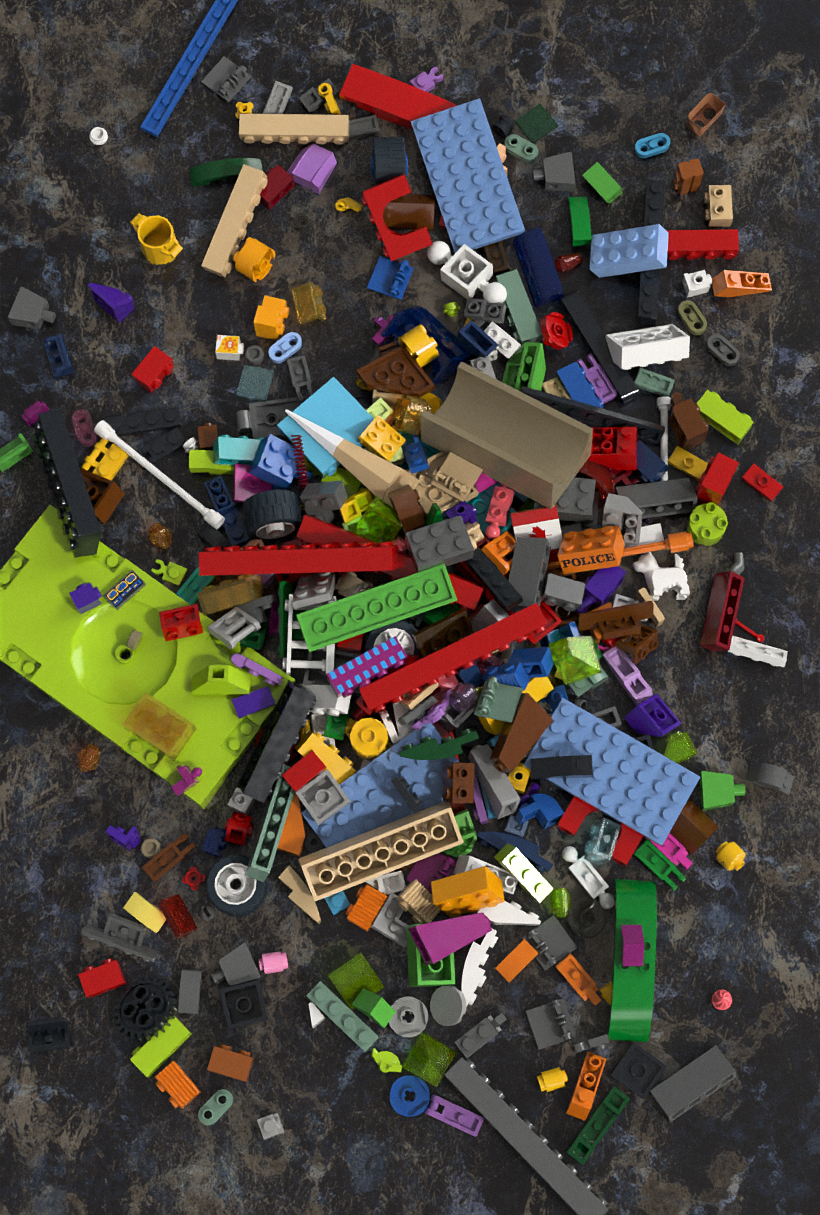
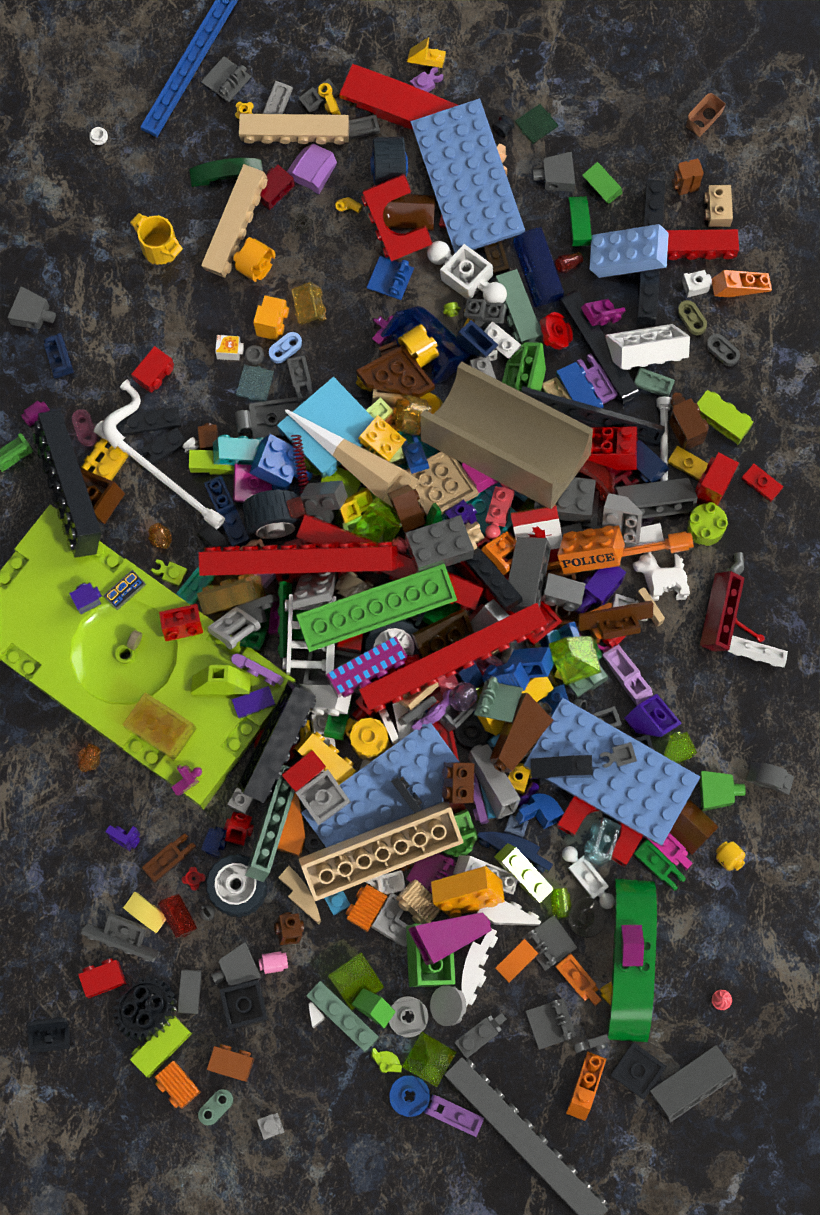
dark purple slope [88,283,135,323] -> none
dark tan tile [141,838,161,859] -> none
dark green slope [399,728,478,760] -> none
tan hinge [431,452,483,502] -> none
sand green plate [504,134,538,163] -> none
yellow brick [537,1067,568,1092] -> none
dark green slope [566,1086,630,1166] -> none
reddish brown bracket [616,623,659,664] -> none
dark azure plate [634,133,670,158] -> none
none -> white animal [102,379,141,452]
none -> reddish brown brick [274,912,304,945]
none -> clear red slope [287,497,306,520]
none -> yellow slope [407,37,446,68]
none -> magenta bracket [581,299,626,326]
none -> dark grey plate [599,742,637,768]

